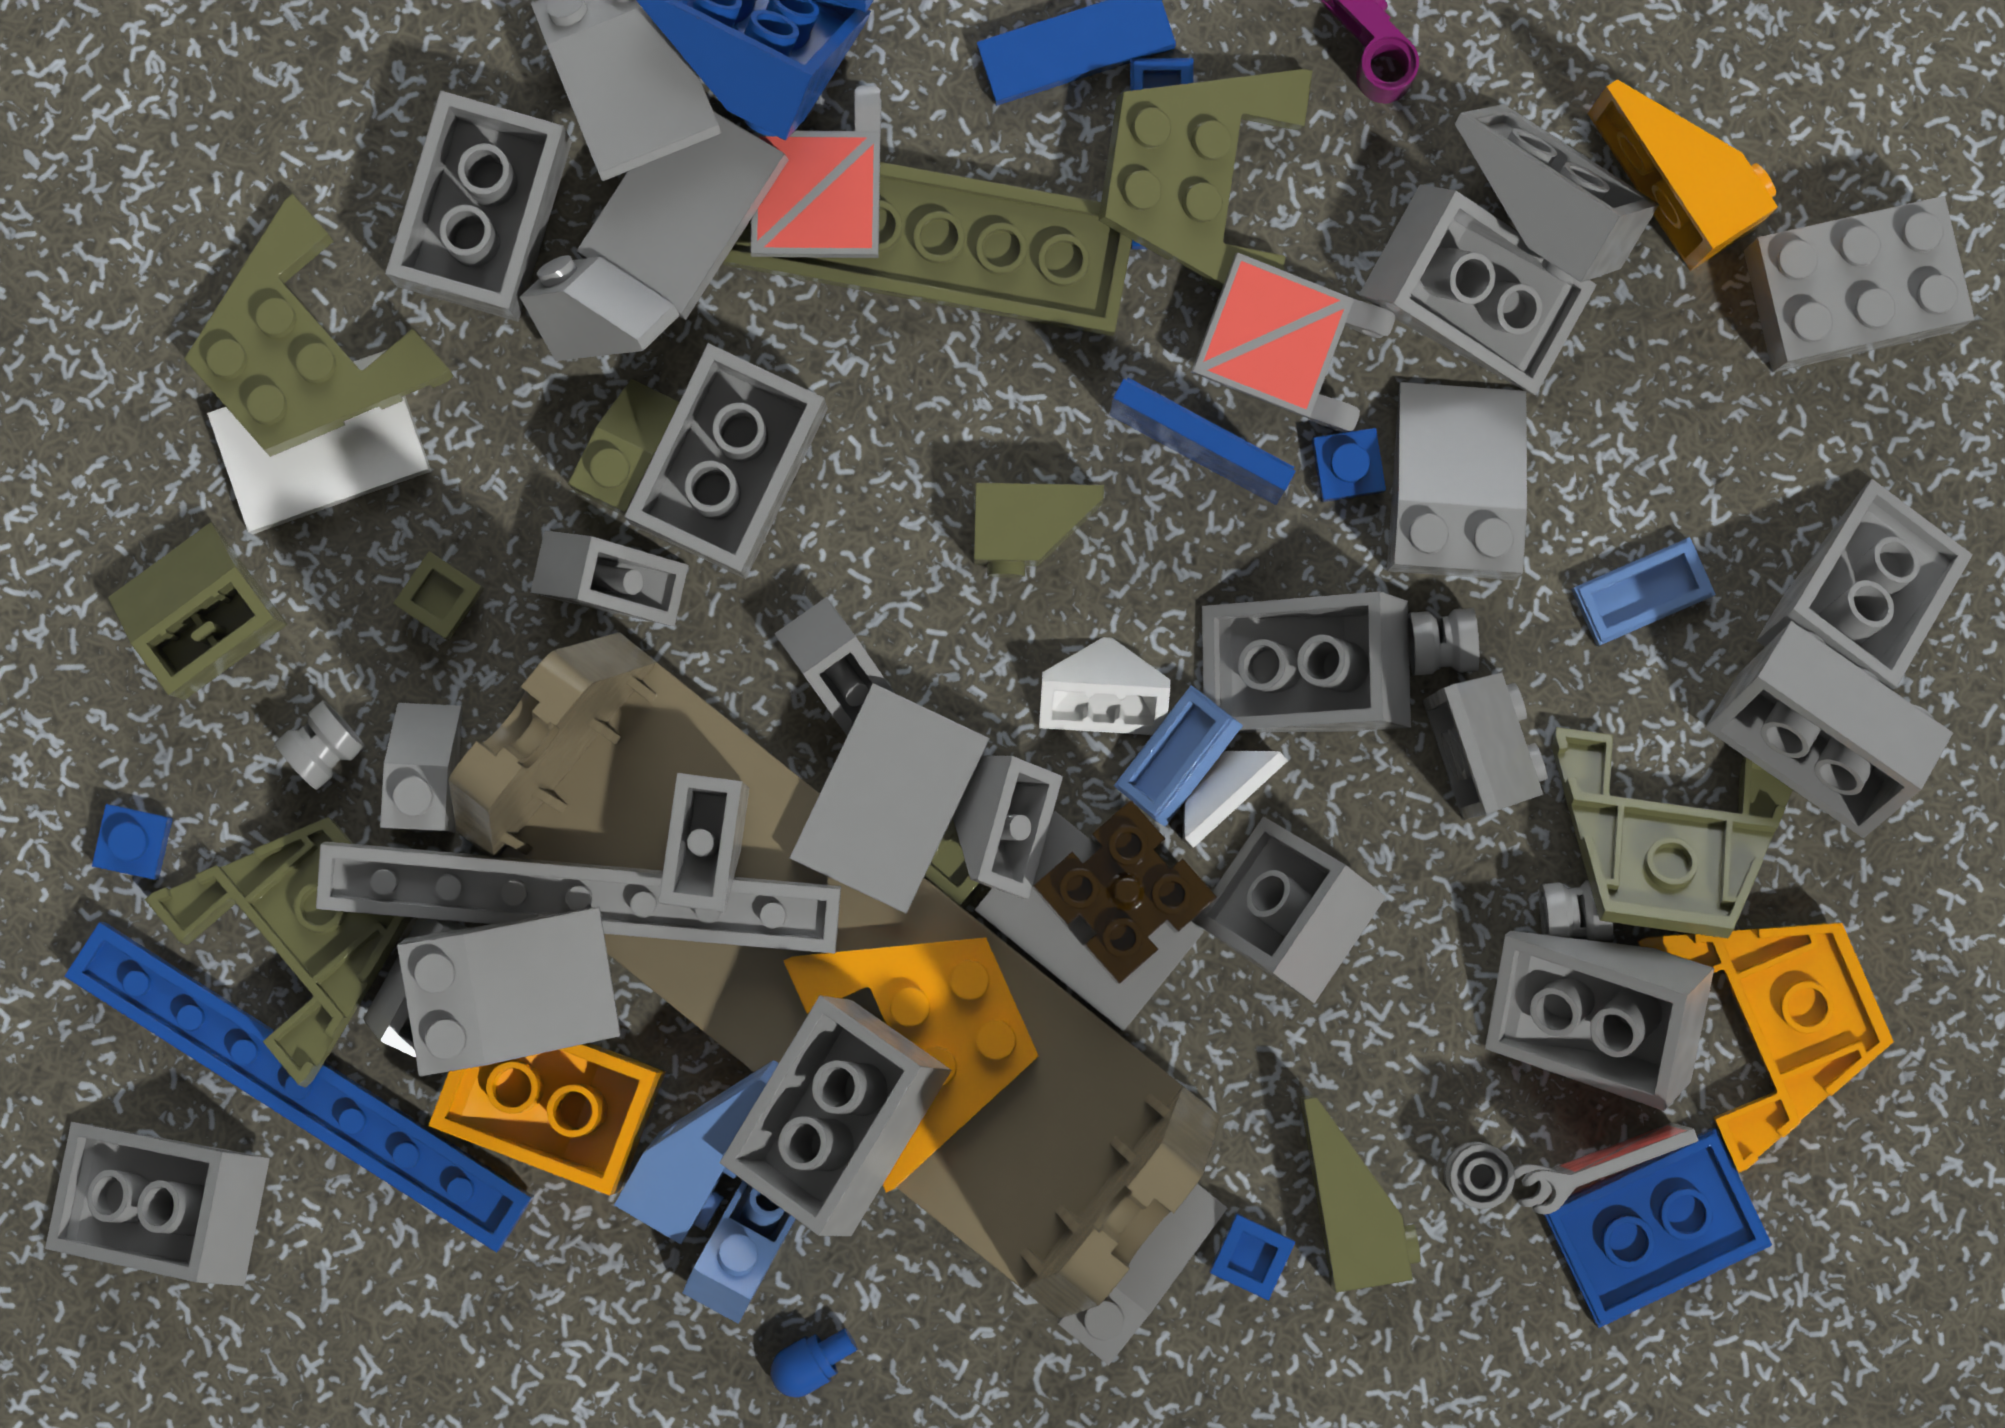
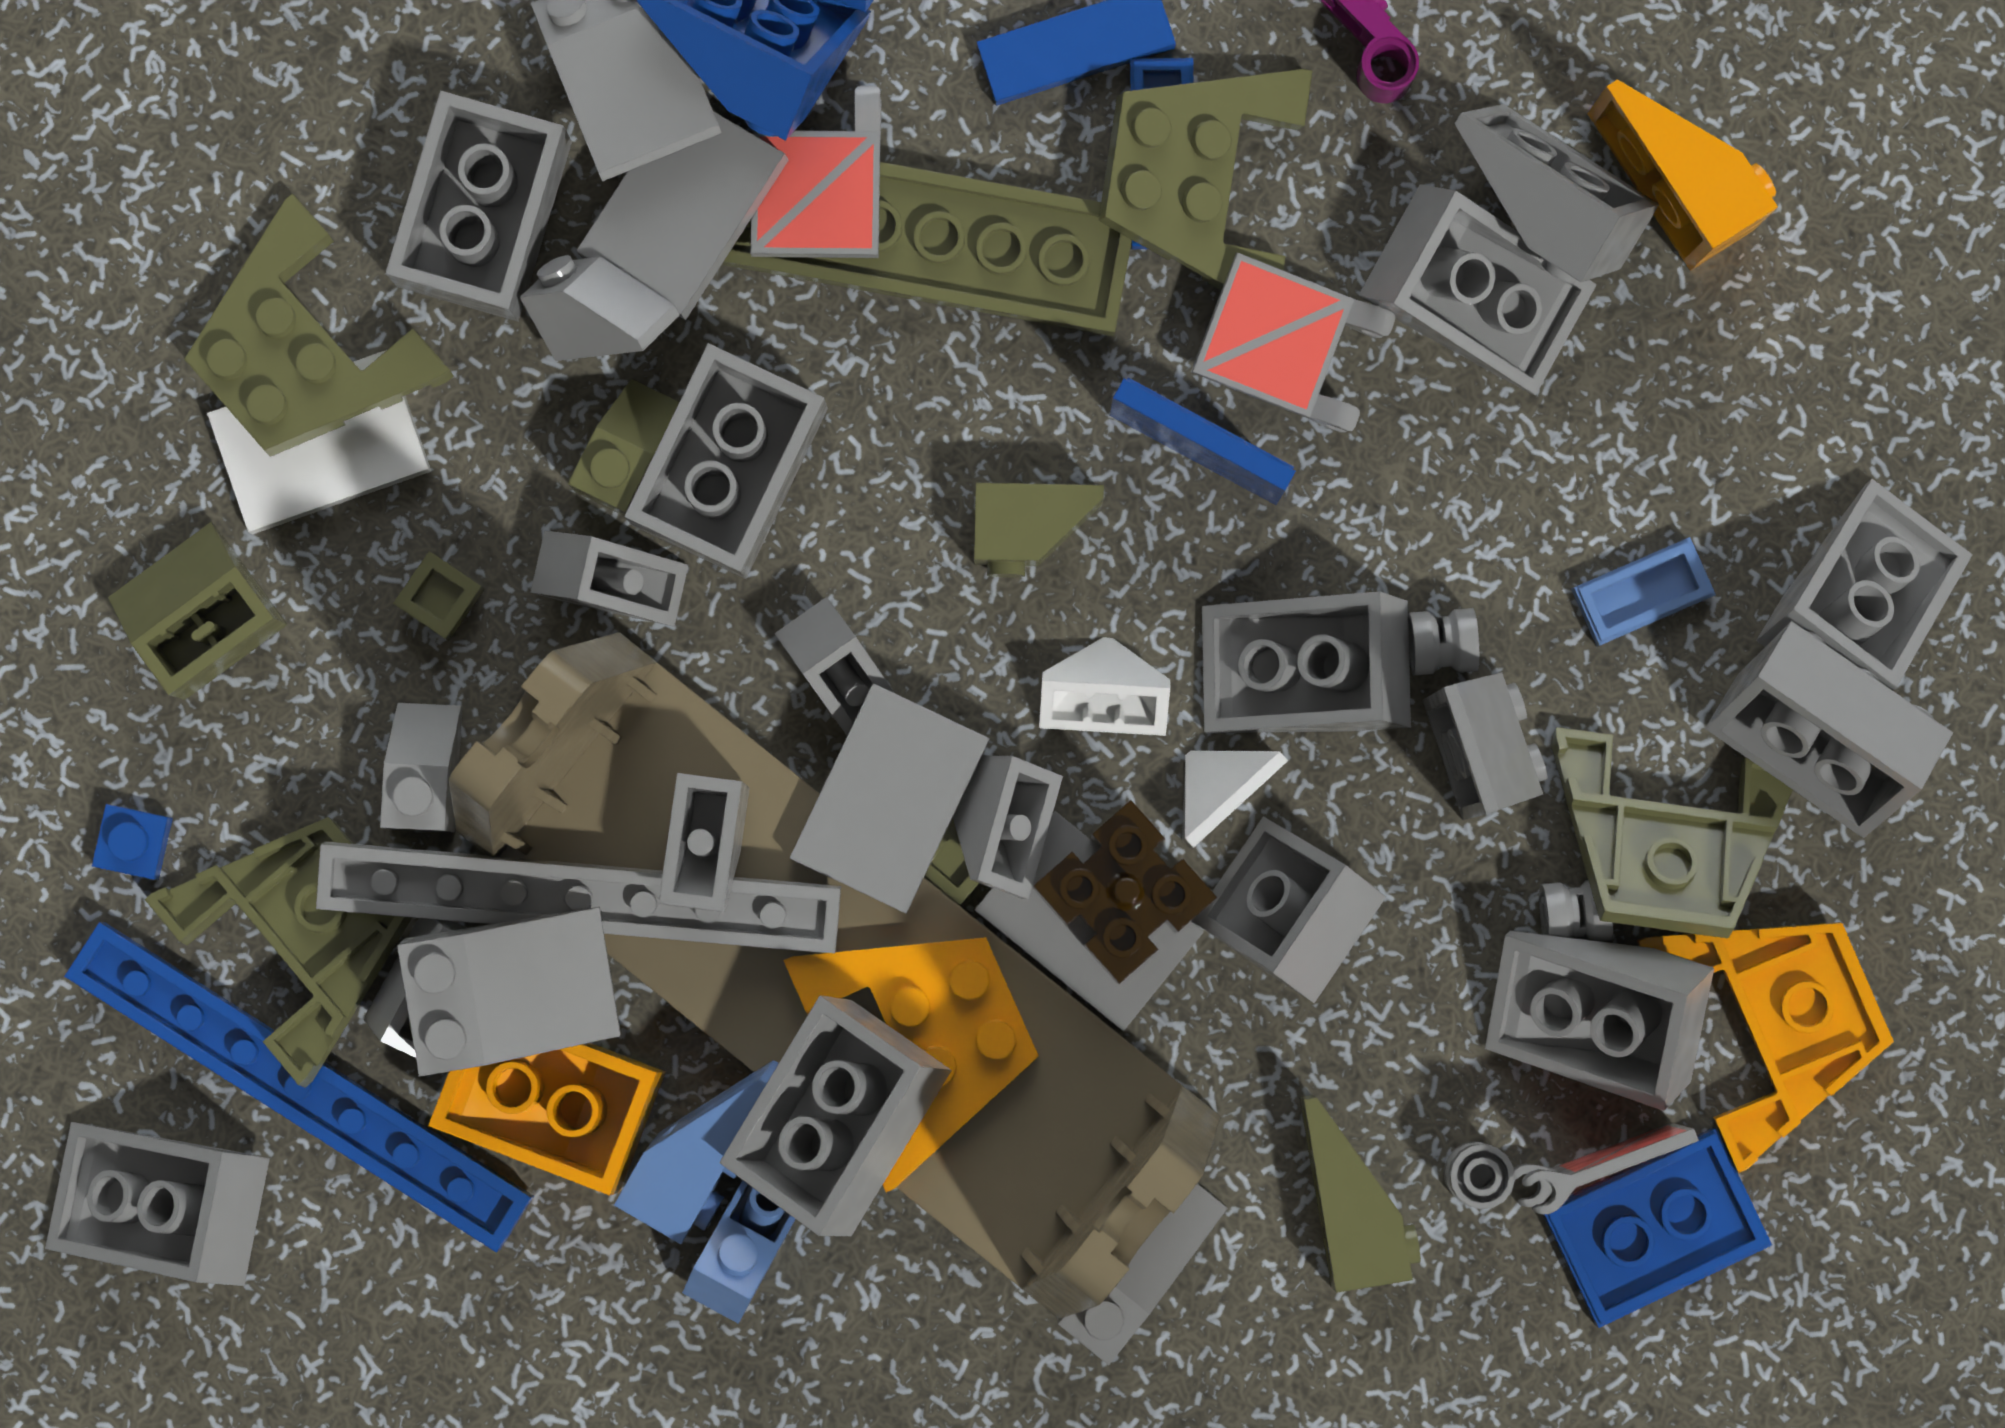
light grey wheel [274,700,366,790] -> none
blue cylinder [770,1328,858,1398] -> none
medium blue tile [1114,685,1243,827] -> none
blue plate [1209,1213,1295,1301] -> none
blue plate [1312,428,1386,502] -> none
light grey slope [1387,382,1527,580] -> none
light grey brick [1744,196,1975,373] -> none

